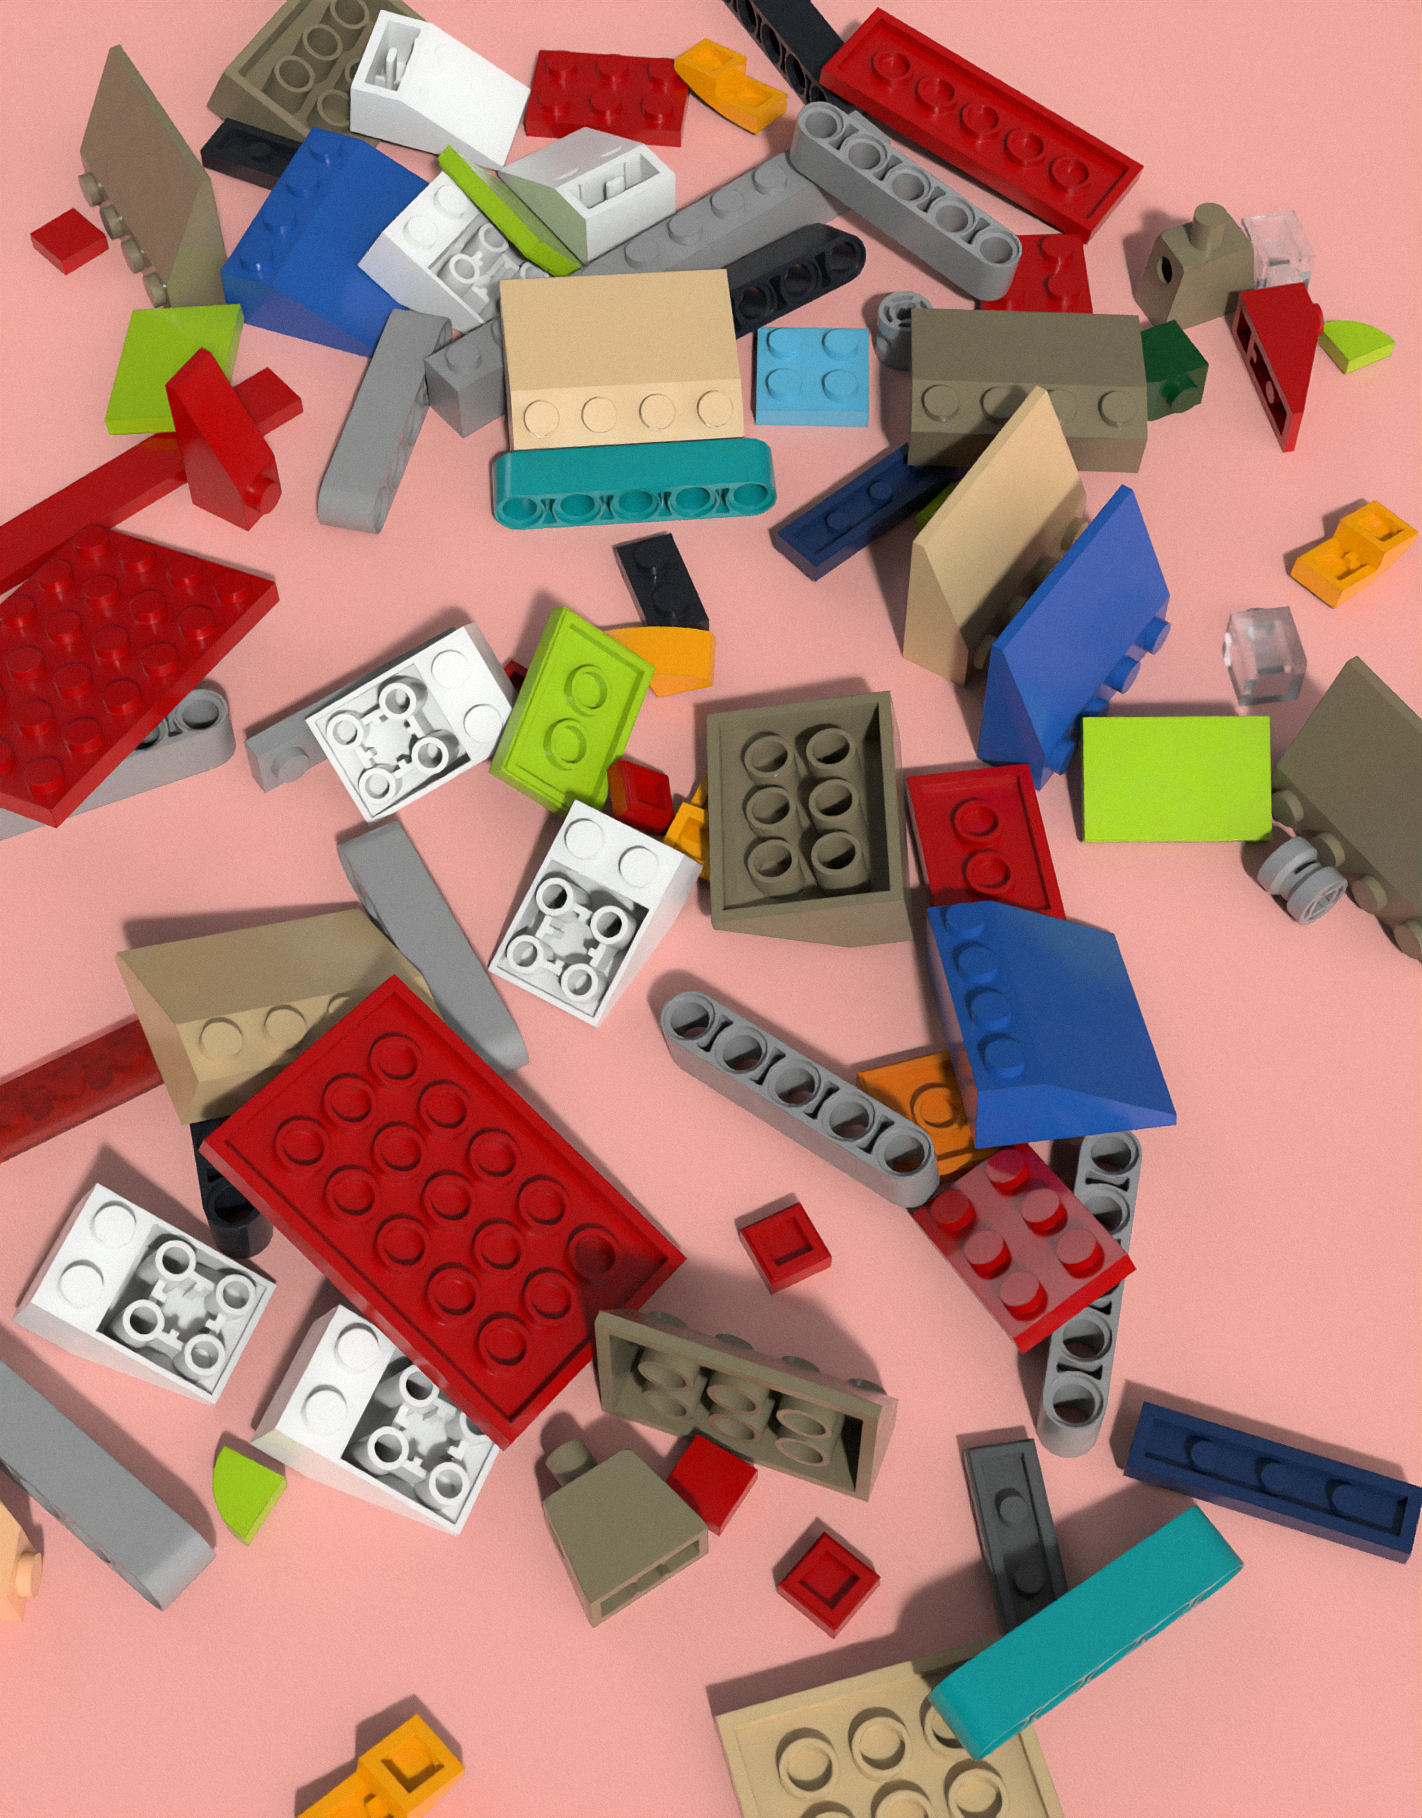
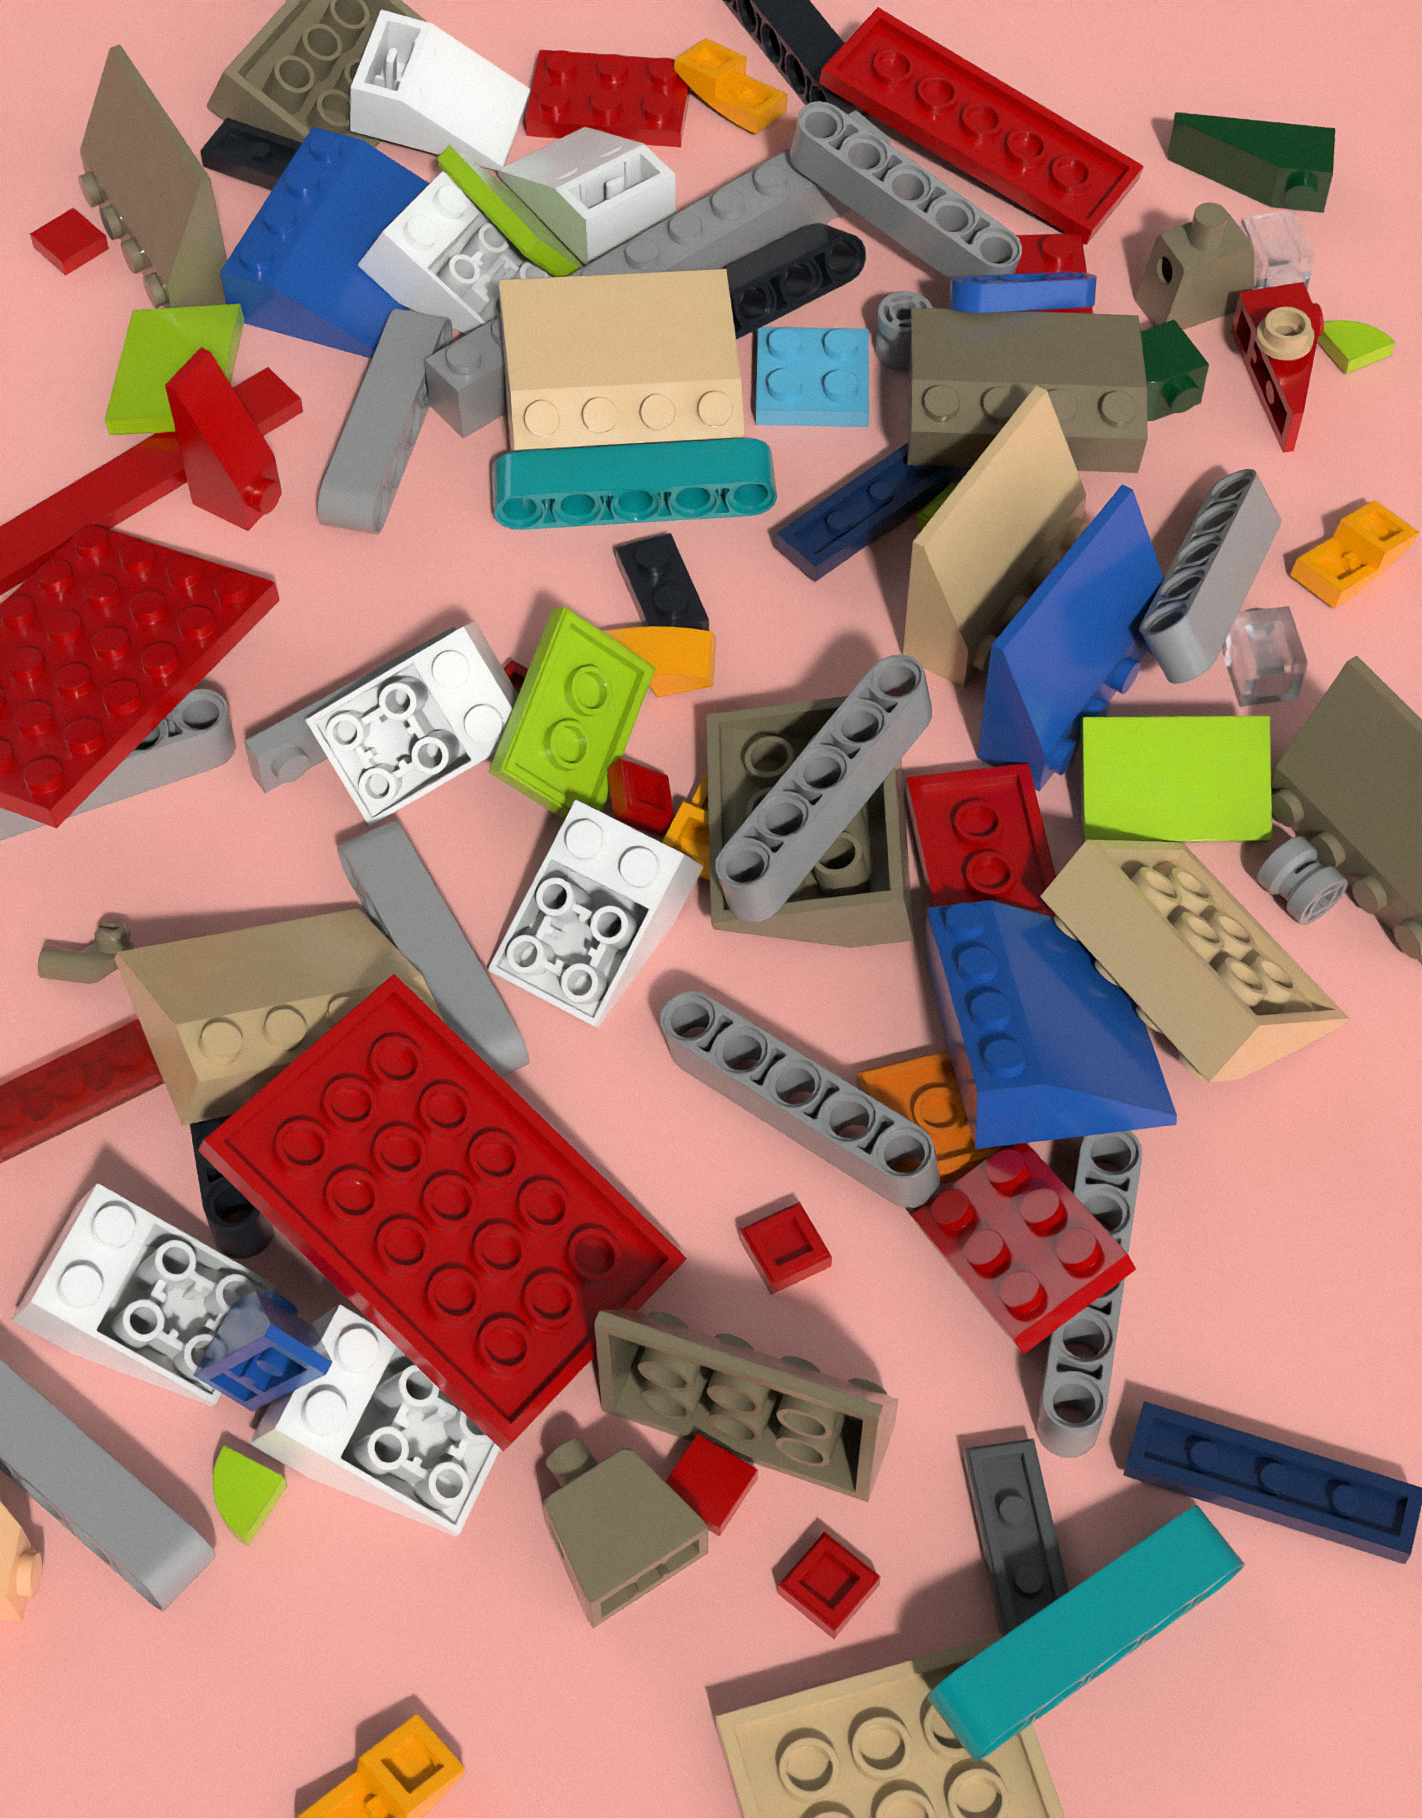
none -> dark tan arm [38,921,134,984]
none -> blue slope [193,1290,333,1411]
none -> light grey beam [715,654,932,922]
none -> blue beam [949,272,1097,313]
none -> tan slope [1040,839,1350,1083]
none -> light grey beam [1139,469,1281,684]
none -> dark green slope [1167,112,1335,213]
none -> tan plate [1256,307,1314,360]

